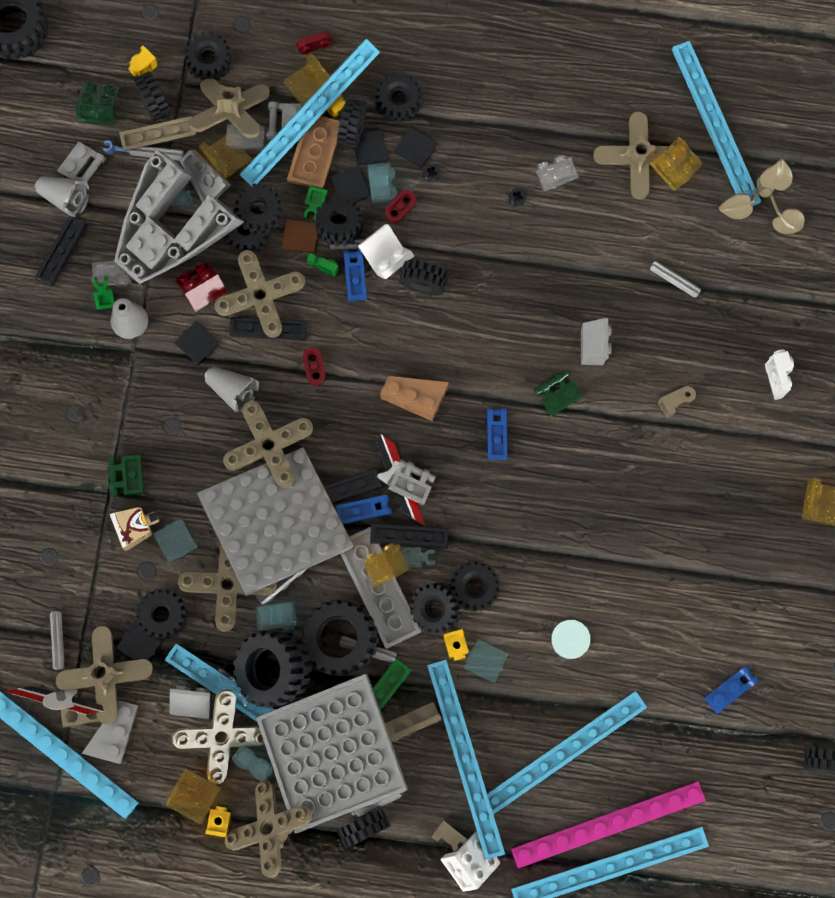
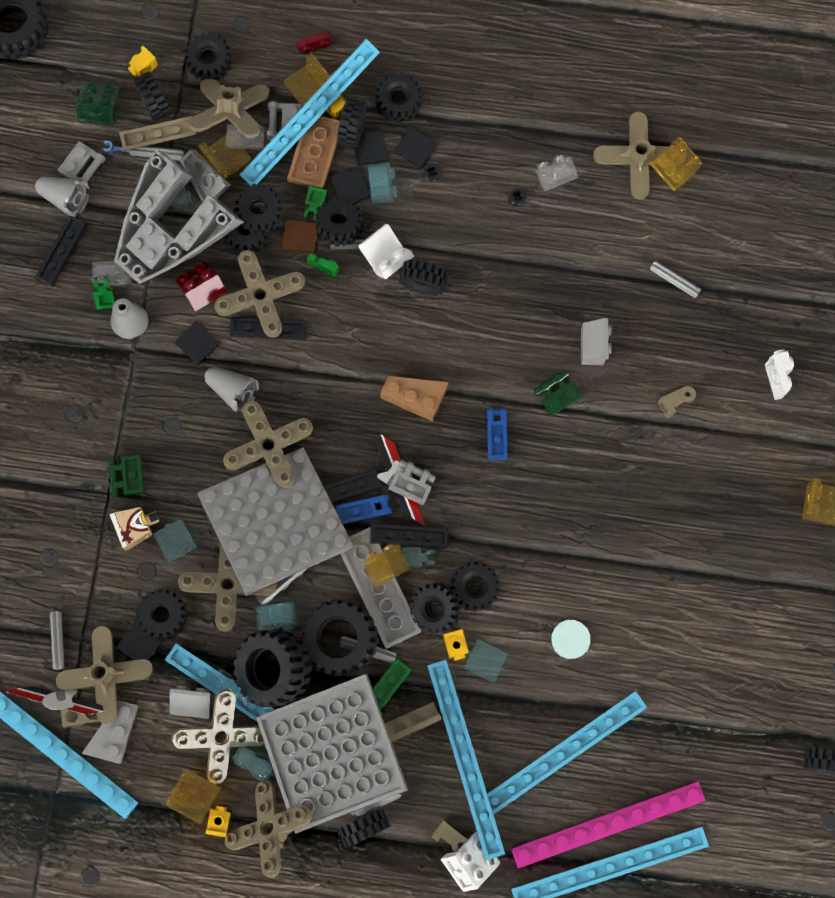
dark red plate [303,348,326,386] -> none
blue plate [343,249,367,301] -> none
dark red plate [385,190,416,223] -> none
medium azure plate [672,41,761,206] -> none
blue plate [704,665,759,714] -> none
dark tan plant [719,158,805,234] -> none

